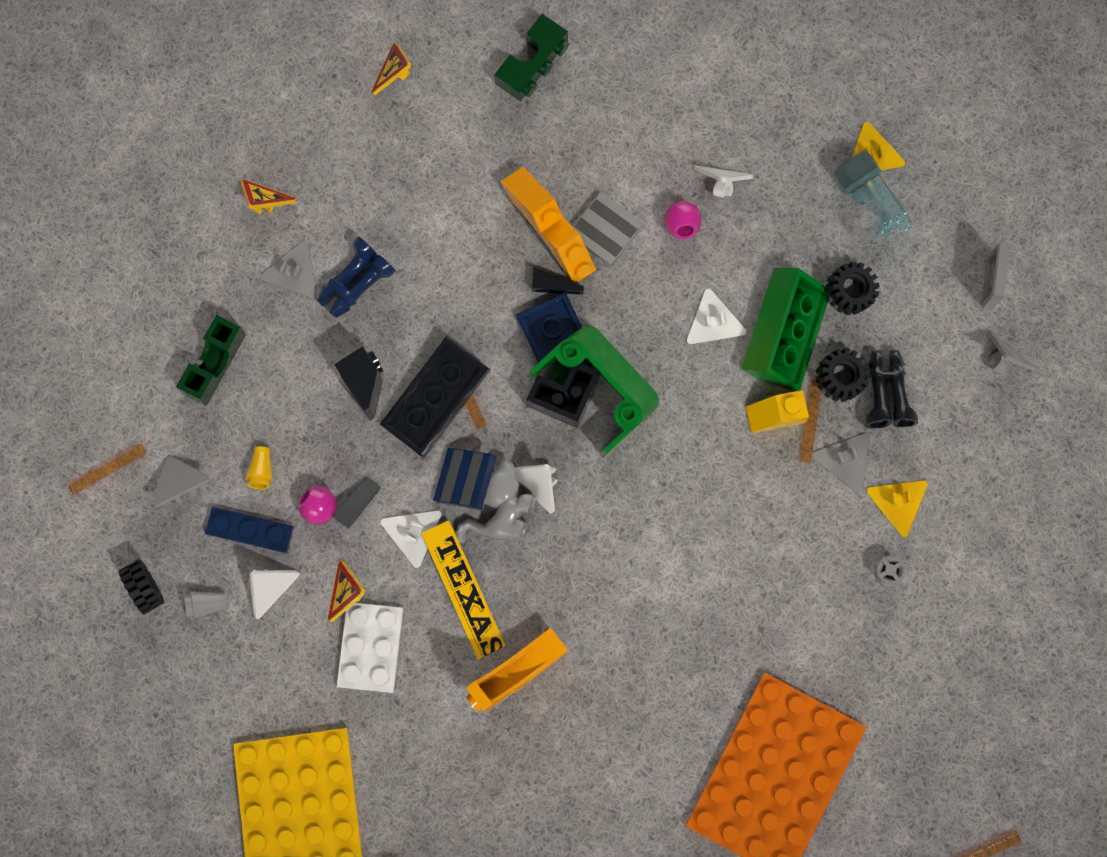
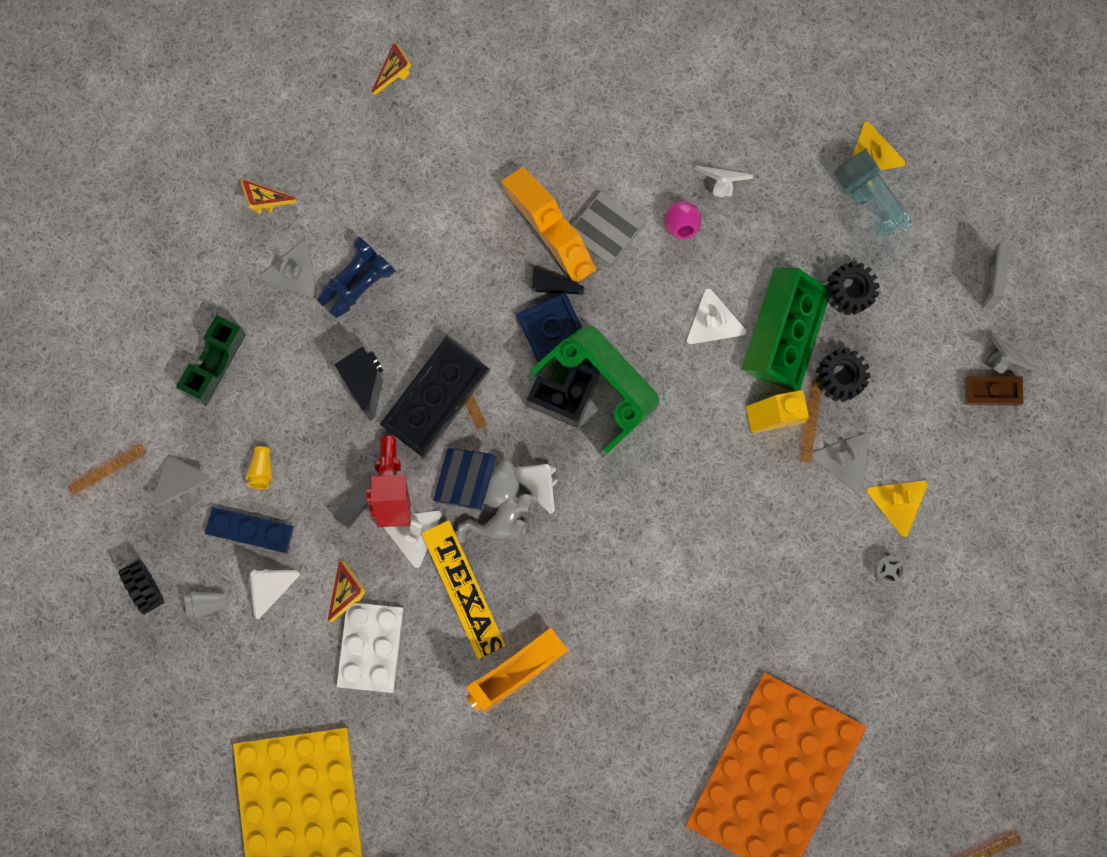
dark pink piece [298,486,337,525] -> none
dark green arch [494,14,569,102] -> none
black piece [865,350,918,429] -> none
none -> red brick [366,436,411,528]
none -> reddish brown plate [965,376,1024,406]

